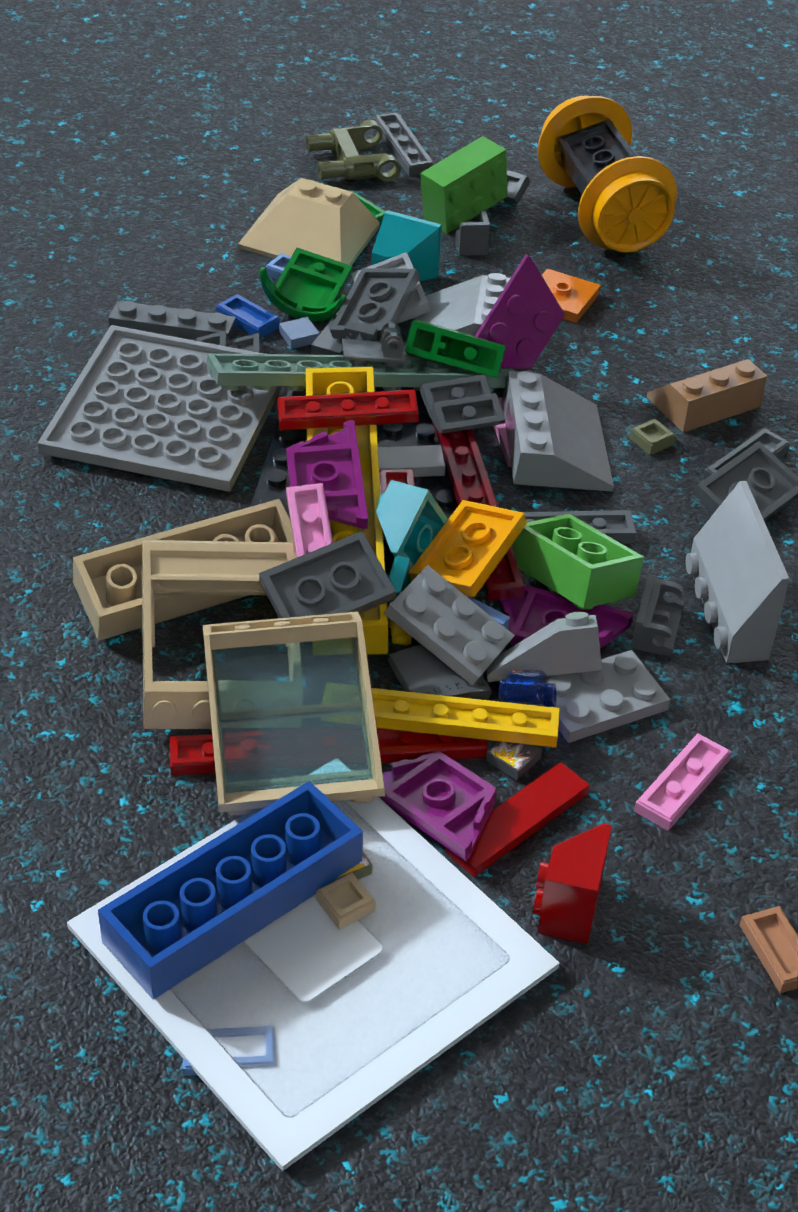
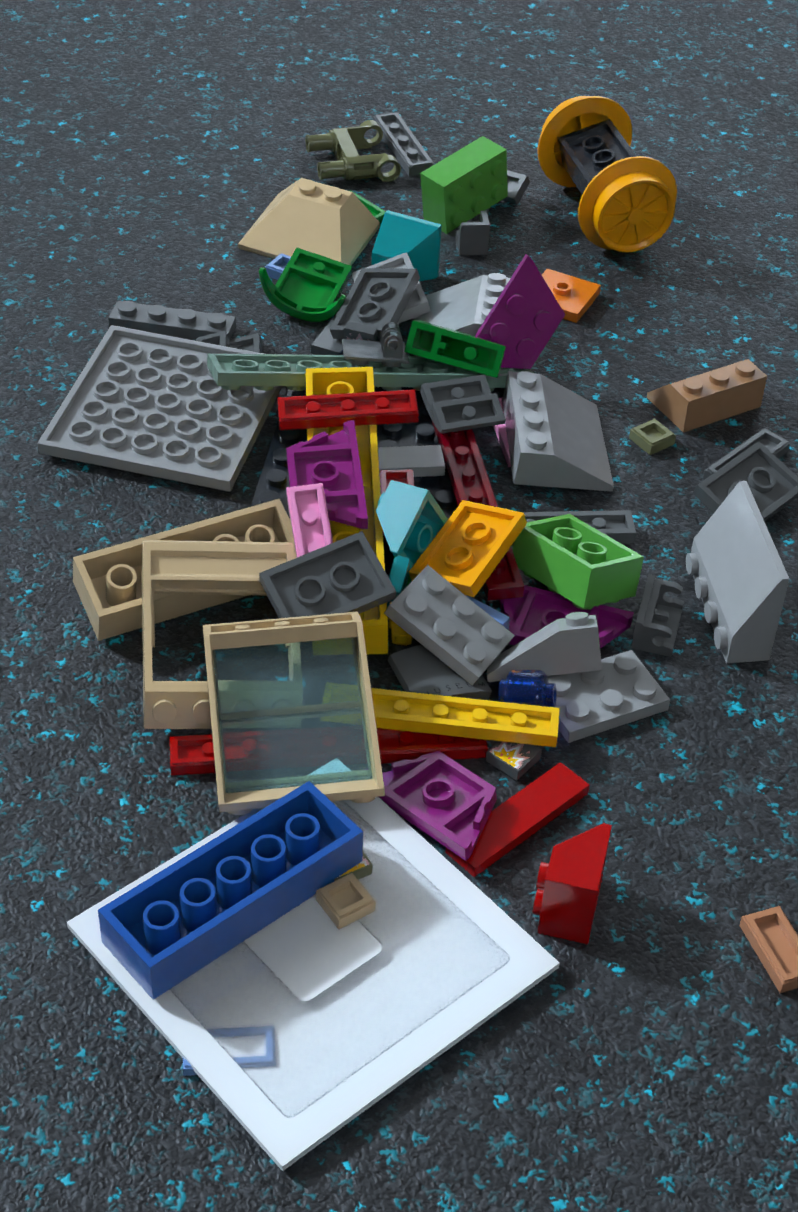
blue tile [216,294,280,338] -> none
sand blue tile [279,317,320,349] -> none
bright pink tile [634,733,732,831] -> none

